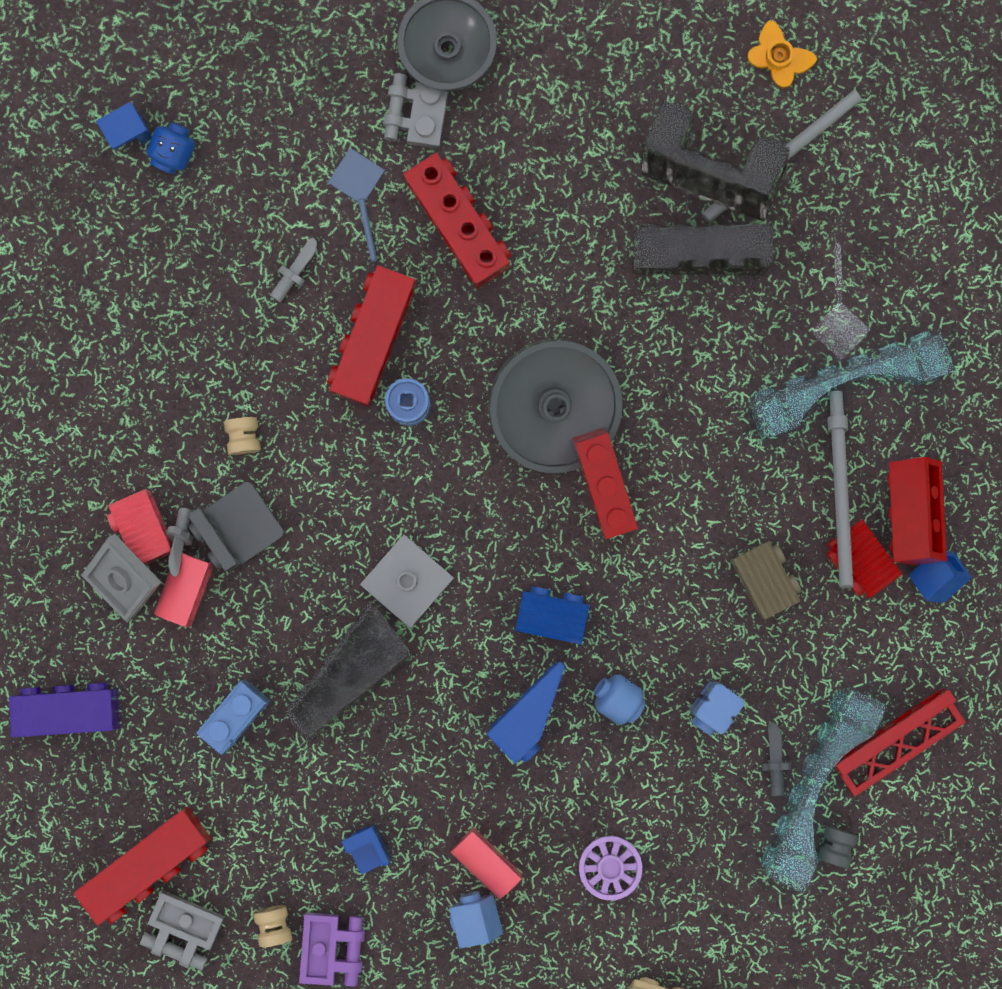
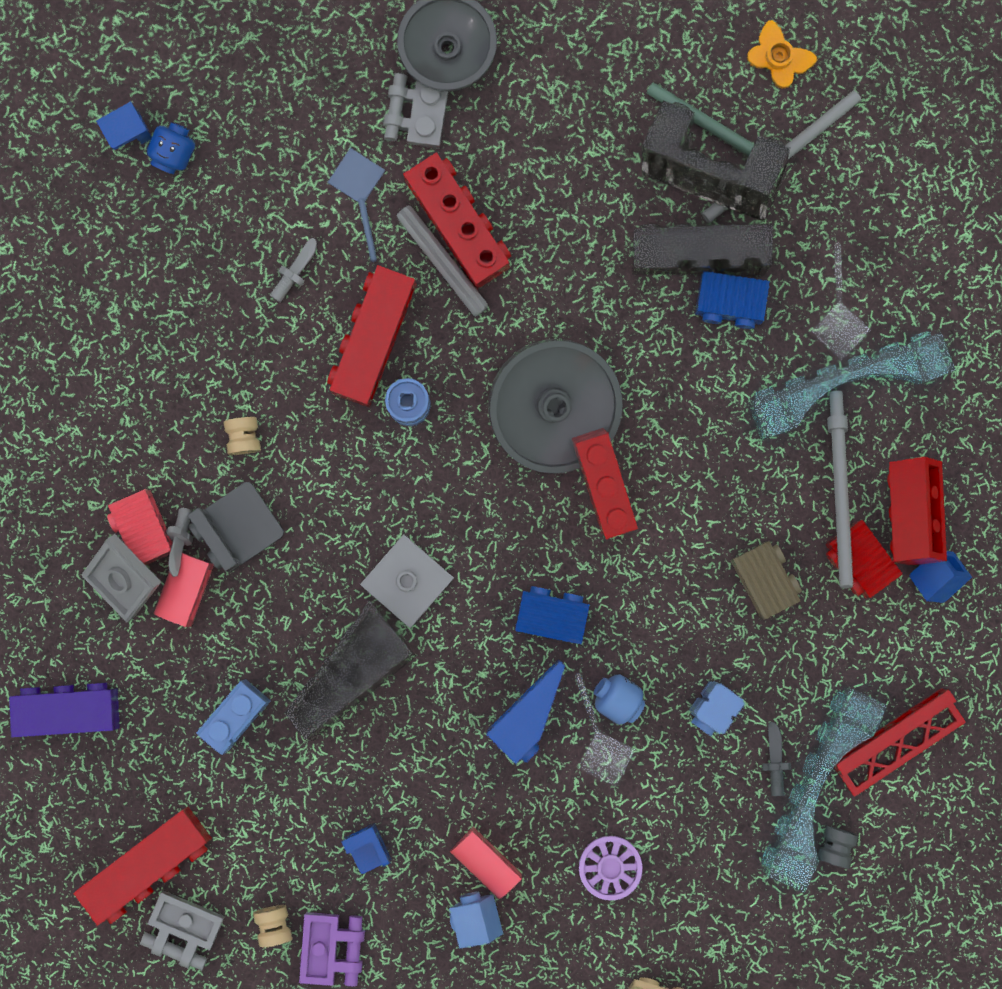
none -> light grey axle [397,205,488,316]
none -> clear piece [575,673,635,788]
none -> sand green bar [646,82,765,162]
none -> blue brick [695,271,770,329]

